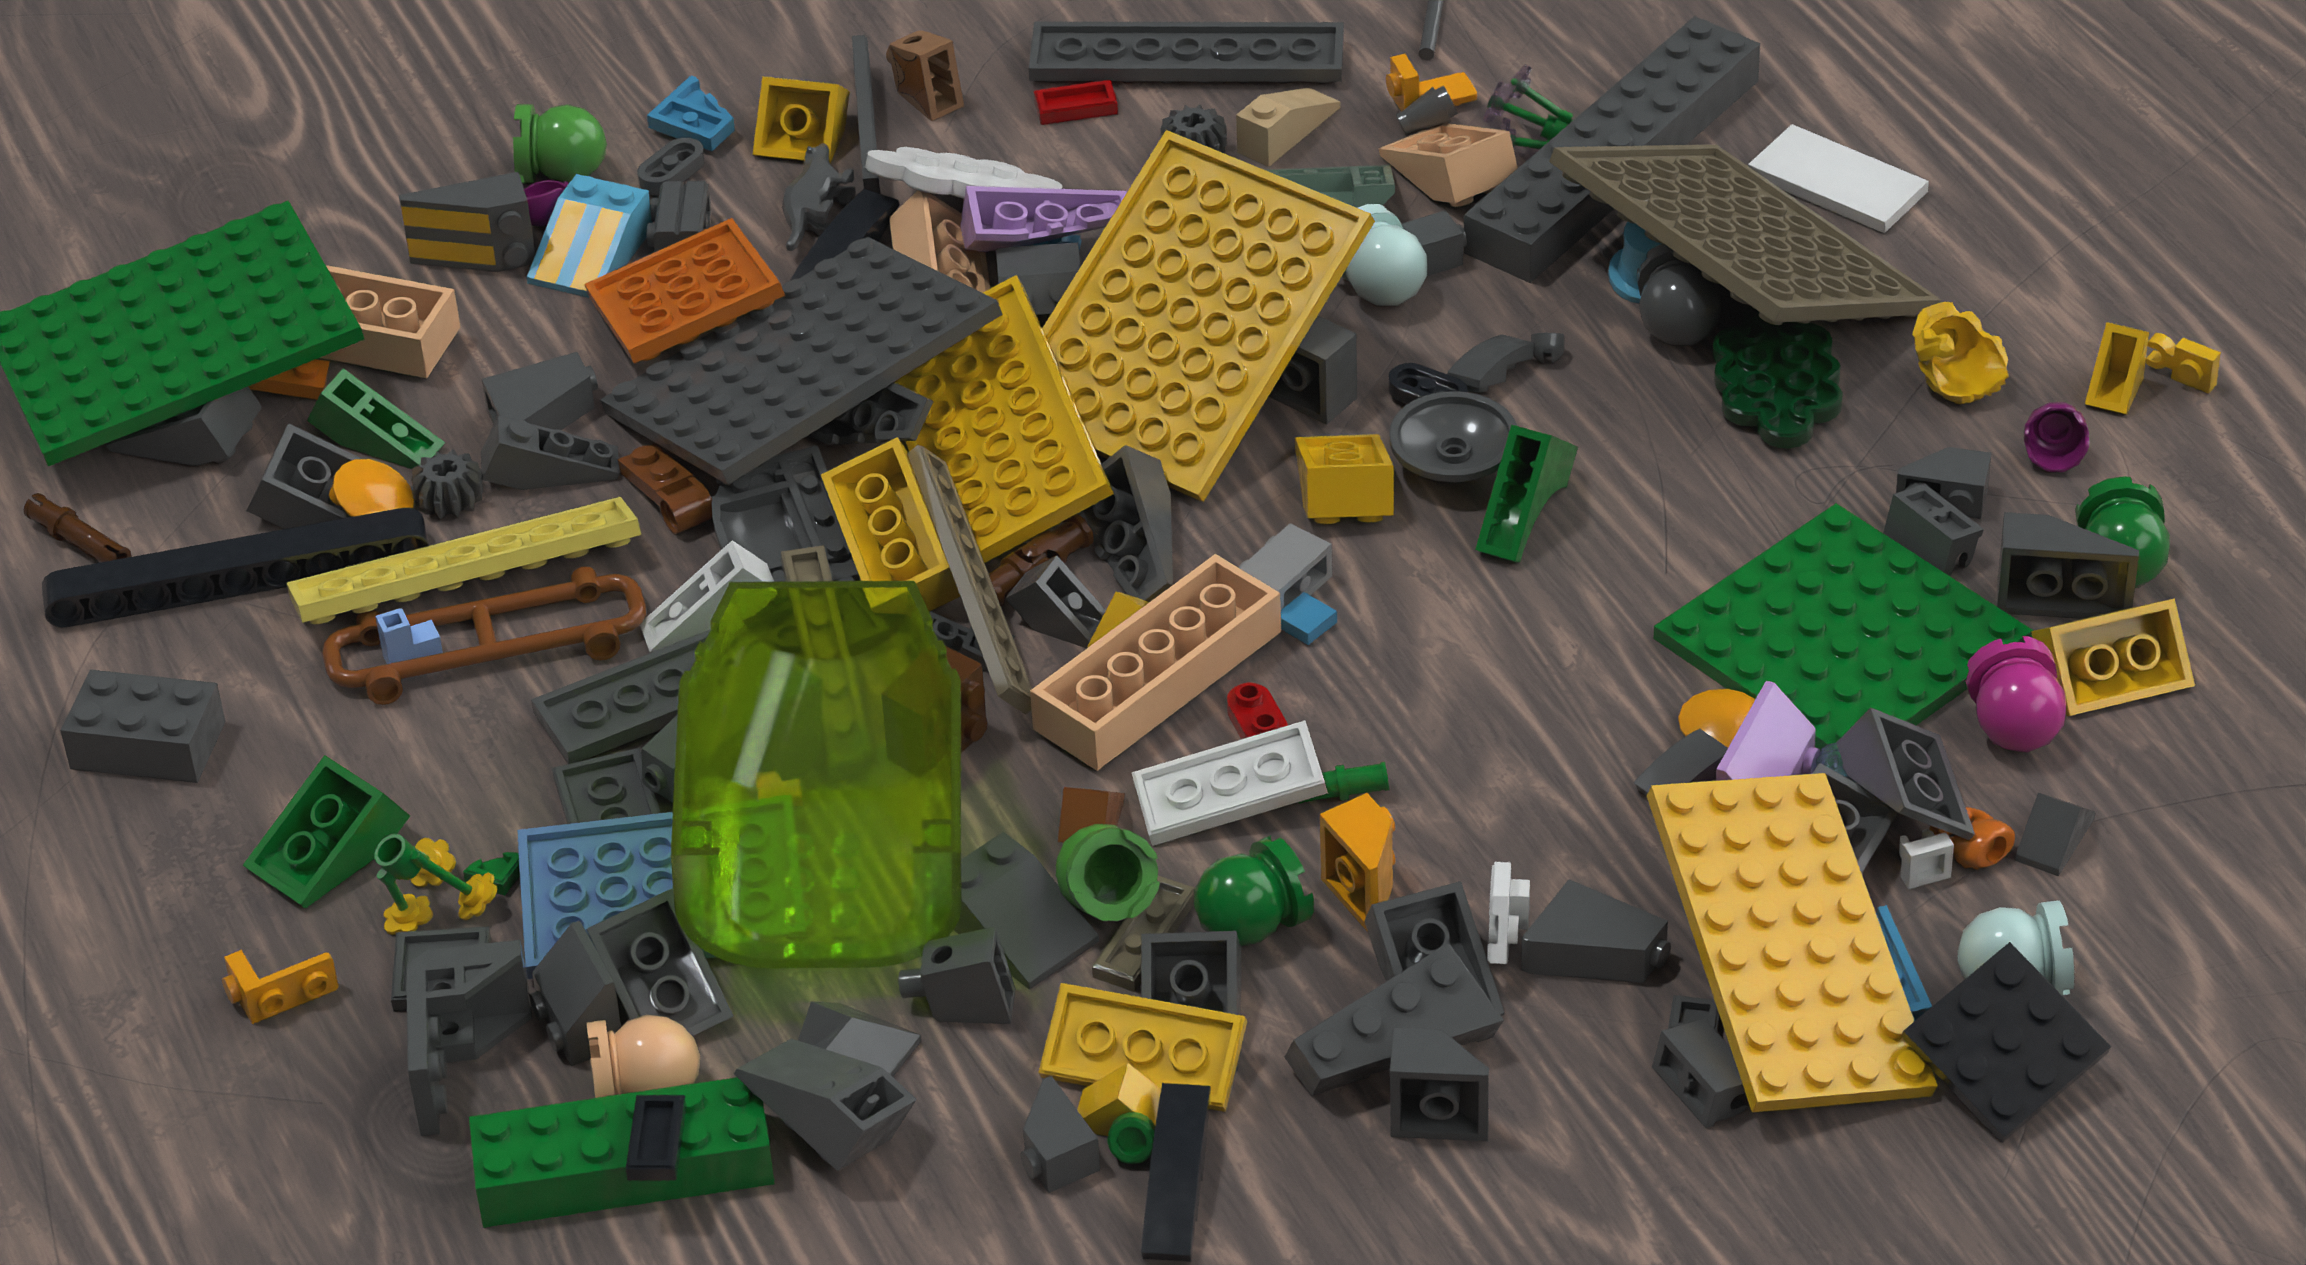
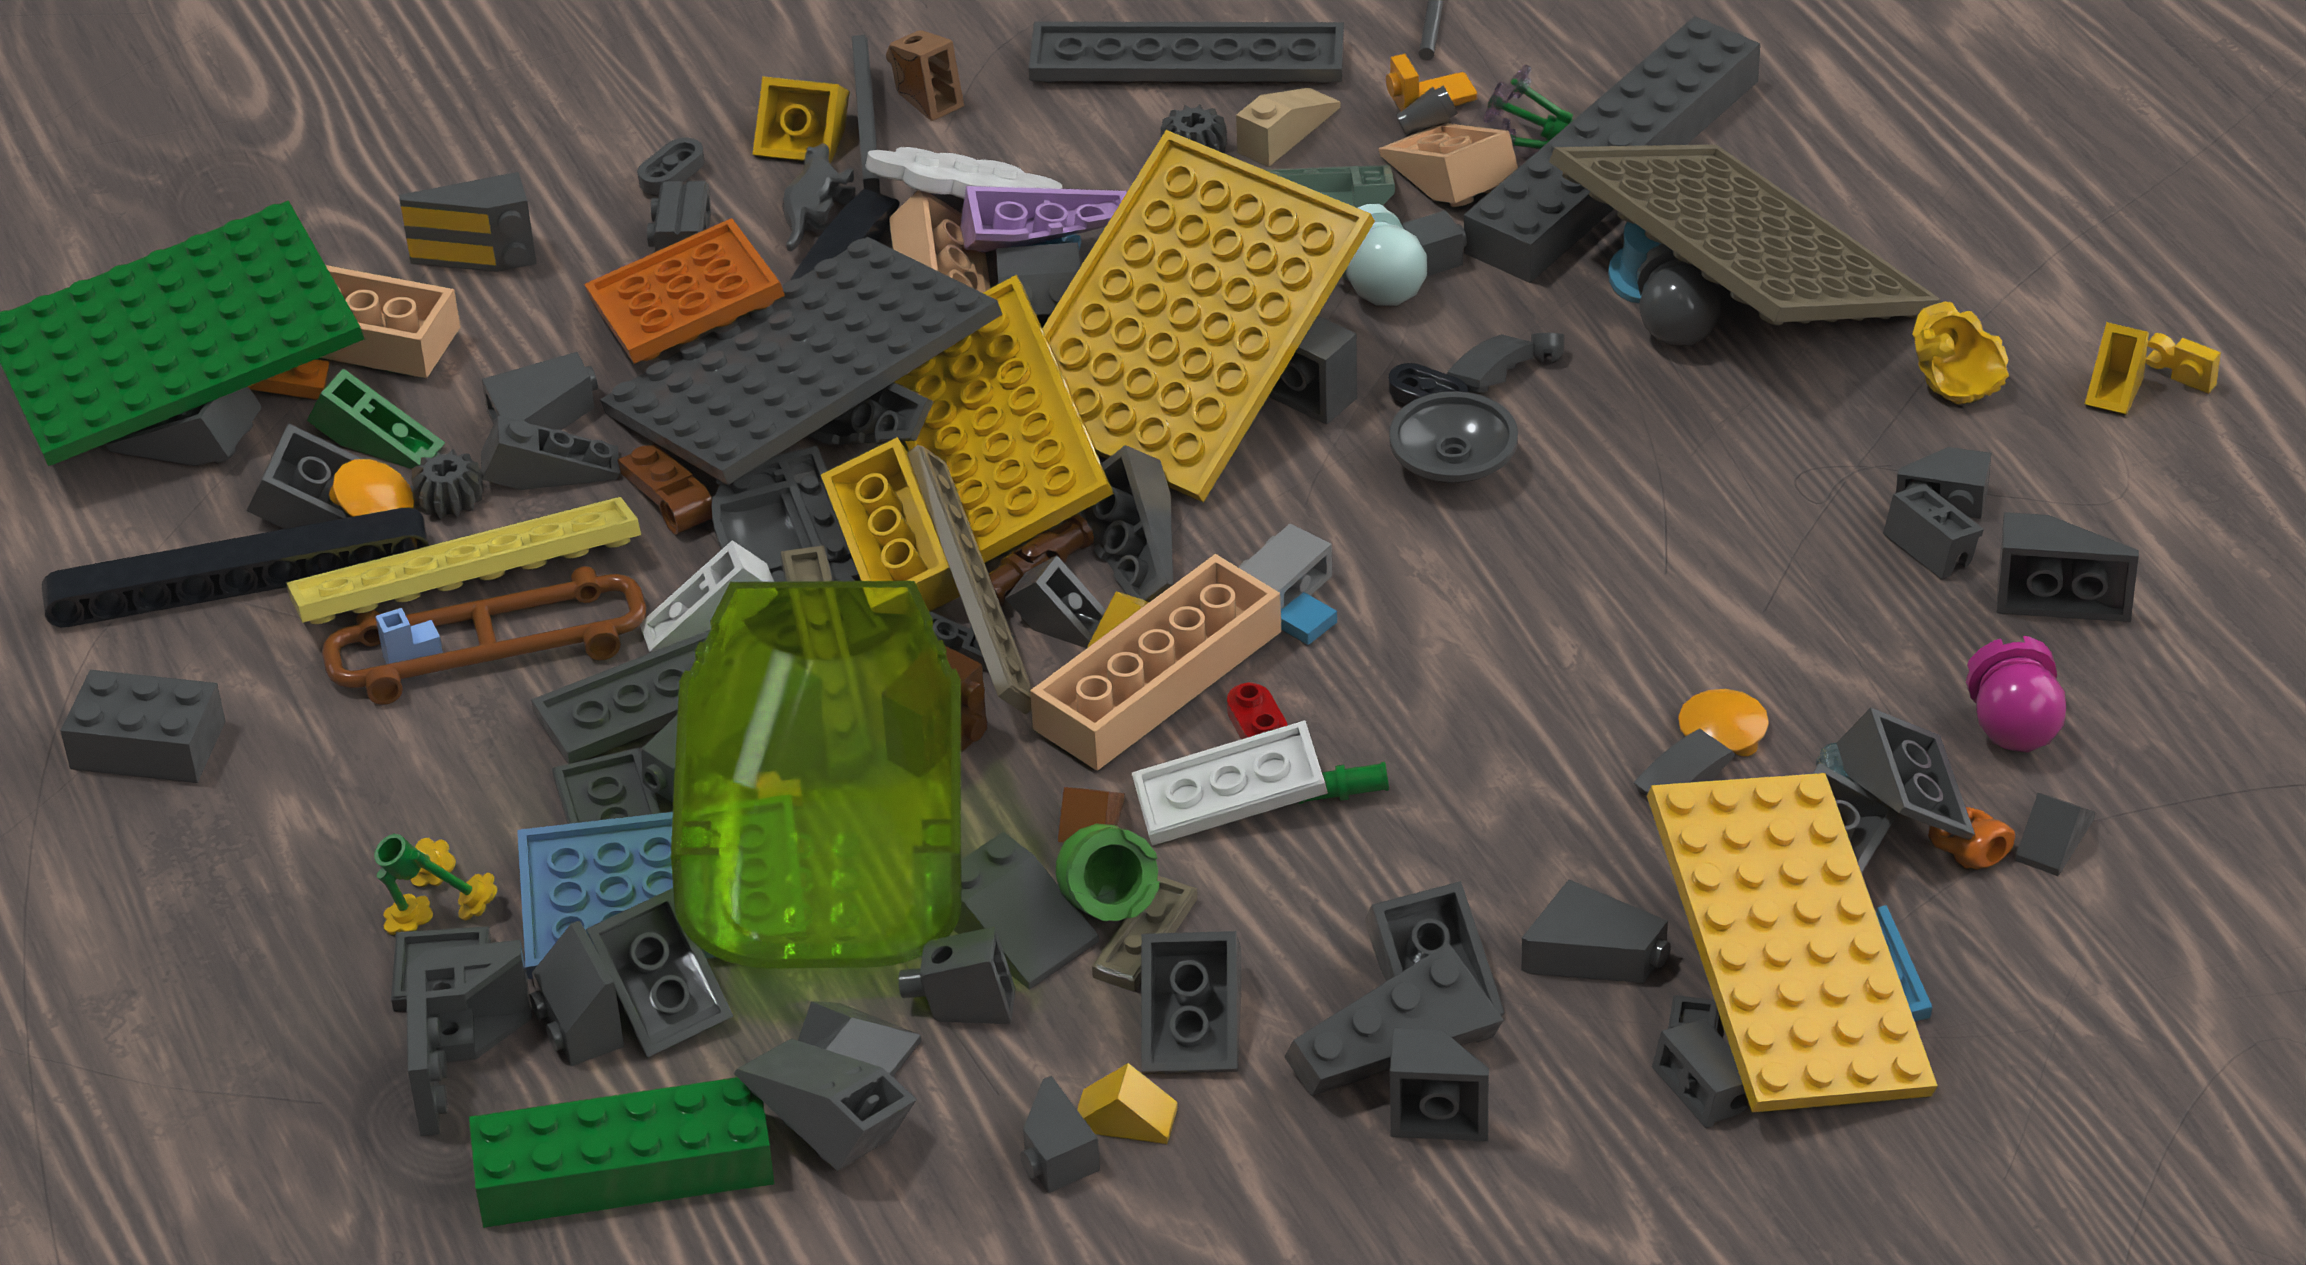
reddish brown pin [23,493,132,562] -> none
light orange bracket [222,950,339,1024] -> none
green slope [243,755,410,908] -> none
green tile [463,852,520,896] -> none
bright green tile [513,104,607,184] -> none
magenta hair [524,180,569,227] -> none
medium azure slope [527,174,653,298] -> none
light nougat tile [586,1015,700,1098] -> none
black tile [626,1095,687,1181] -> none
dark azure wing [647,75,735,151] -> none
red tile [1034,80,1118,125] -> none
yellow tile [1038,983,1247,1112] -> none
green tile [1107,1112,1155,1164] -> none
black slope [1141,1083,1211,1262] -> none
green tile [1194,835,1314,947] -> none
yellow slope [1295,434,1394,524] -> none
light orange slope [1320,793,1396,932] -> none
green arch [1475,424,1578,563] -> none
white plate [1487,862,1530,964] -> none
green plate [1653,503,2034,768] -> none
dark green plate [1713,306,1843,449] -> none
lavender slope [1716,681,1820,781] -> none
white tile [1748,124,1929,233] -> none
white tile [1899,829,1954,889] -> none
black plate [1902,942,2111,1143] -> none
light aqua tile [1958,900,2074,995] -> none
magenta hair [2024,402,2090,472] -> none
yellow slope [2031,598,2195,716] -> none
green tile [2075,476,2170,588] -> none

